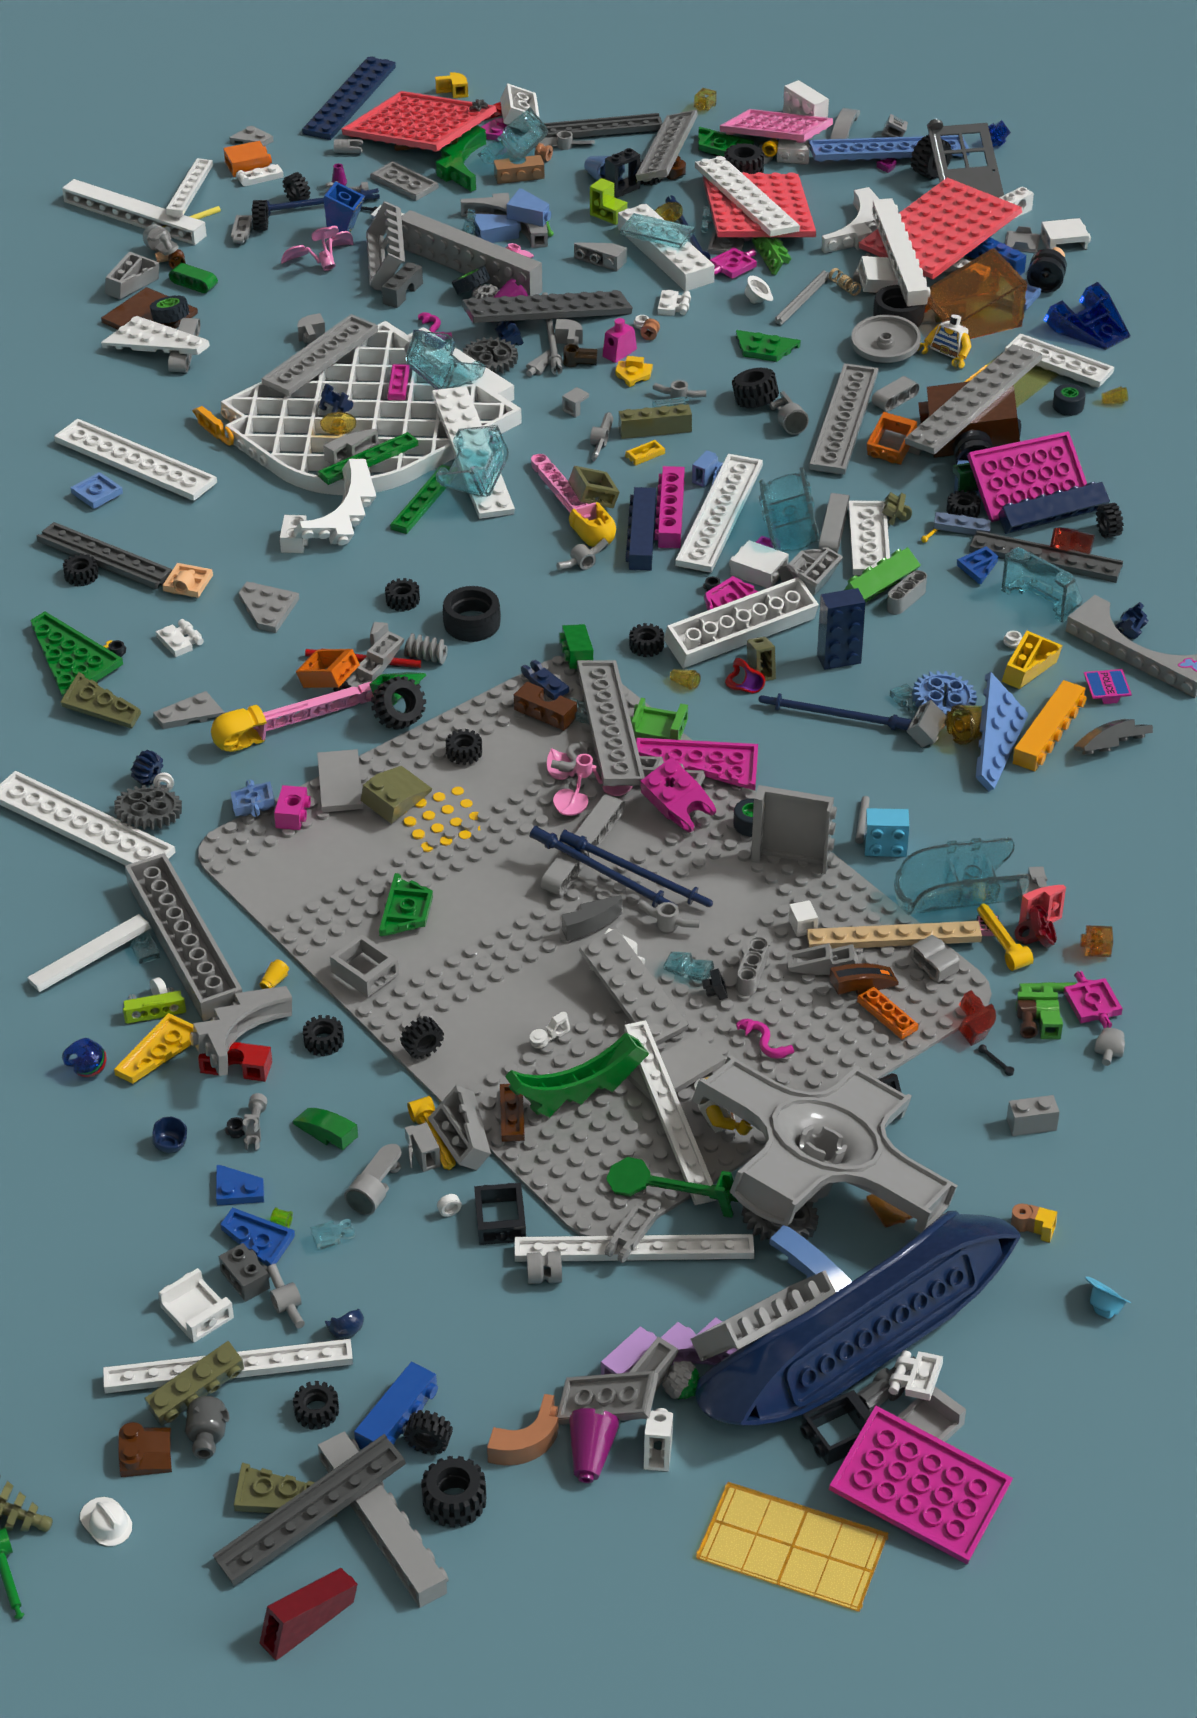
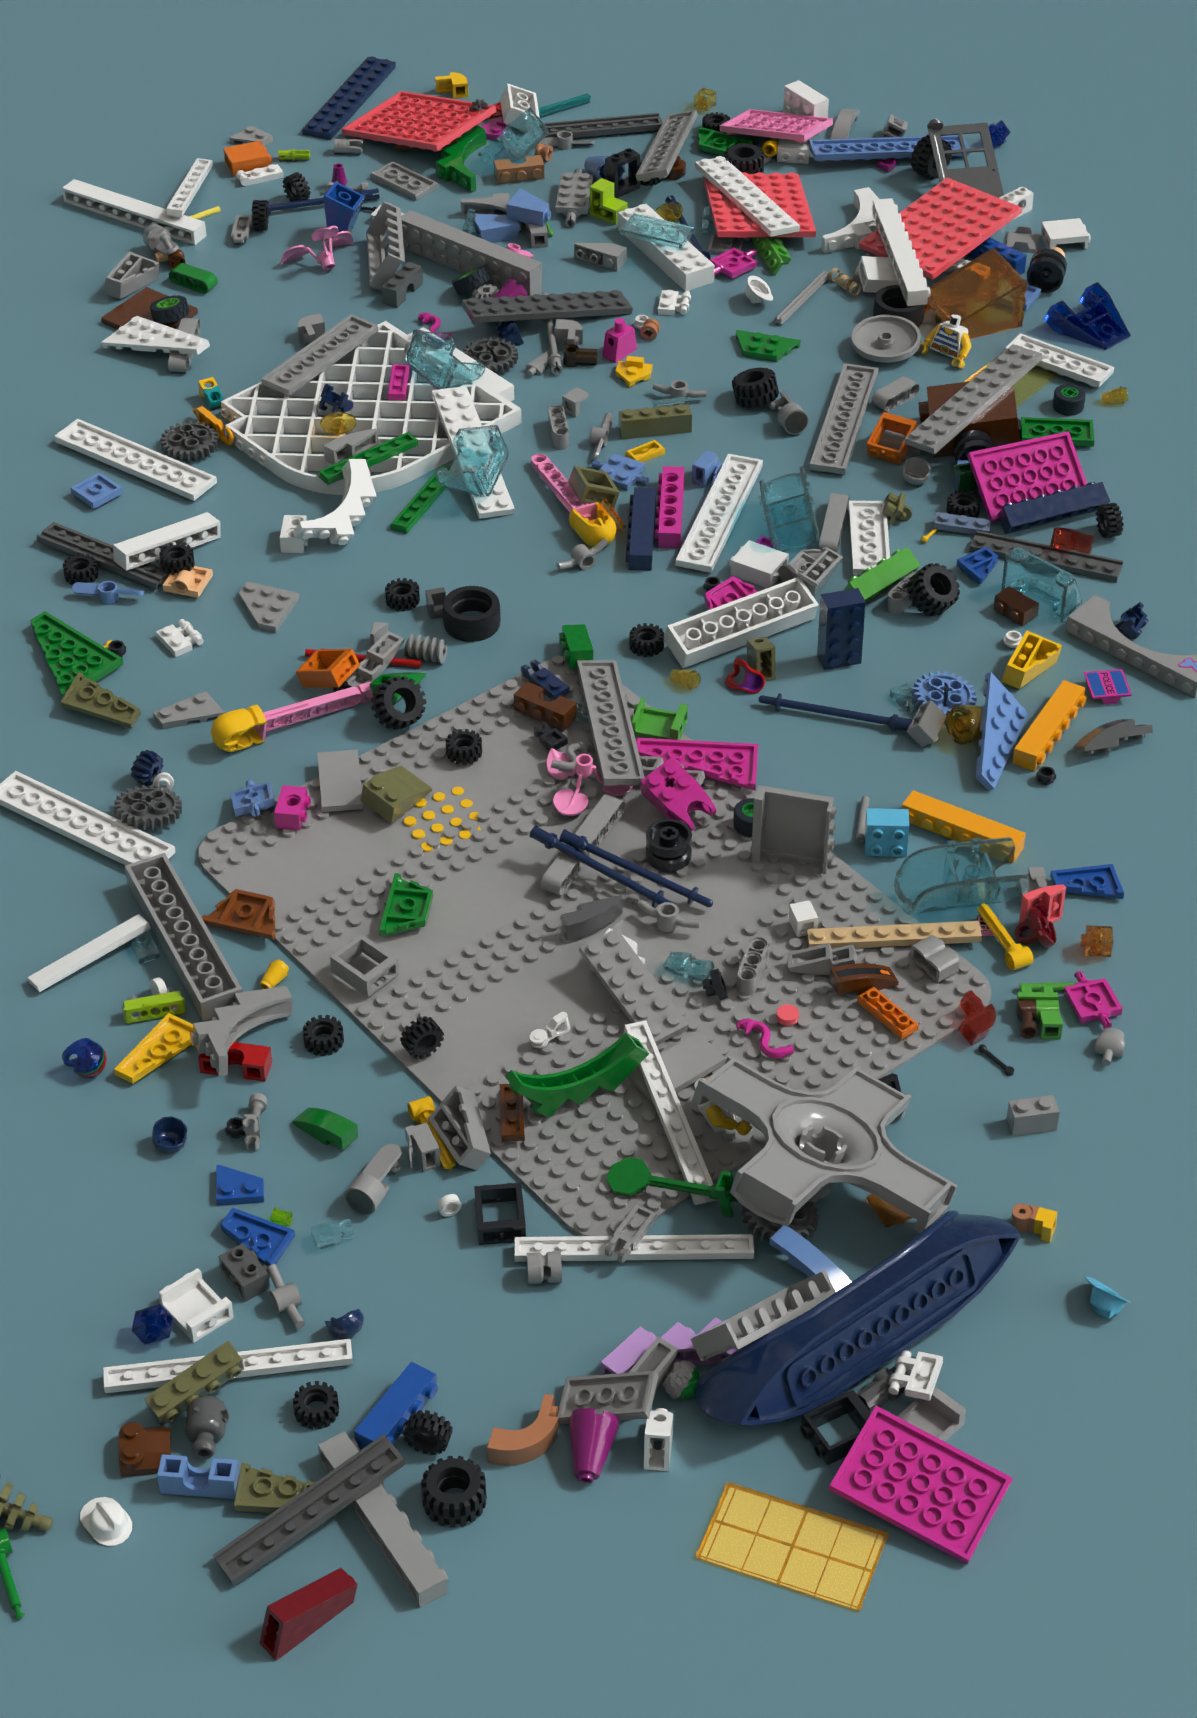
none -> medium blue piece [72,581,144,605]
none -> white brick [113,512,221,571]
none -> clear blue brick [131,1304,173,1344]
none -> medium blue arch [157,1454,240,1499]
none -> black tyre [159,543,195,575]
none -> dark grey gear [160,420,219,462]
none -> teal leg [198,377,224,409]
none -> dark orange wing [202,889,275,940]
none -> lime axle [278,148,310,161]
none -> dark grey panel [425,587,446,619]
none -> black plate [534,722,568,750]
none -> teal axle [538,93,591,118]
none -> light grey beam [548,405,569,450]
none -> light grey plate [555,168,594,228]
none -> medium blue plate [592,453,649,490]
none -> clear orange tile [599,498,626,532]
none -> black wheel [646,819,692,872]
none -> black tyre [702,112,730,133]
none -> coral tile [776,1004,799,1026]
none -> light grey hair [902,457,931,485]
none -> light orange brick [902,790,1026,863]
none -> black tyre [907,563,960,616]
none -> reddish brown brick [993,586,1039,626]
none -> green plate [1021,417,1094,447]
none -> black plate [1036,766,1056,785]
none -> blue wing [1050,864,1124,899]

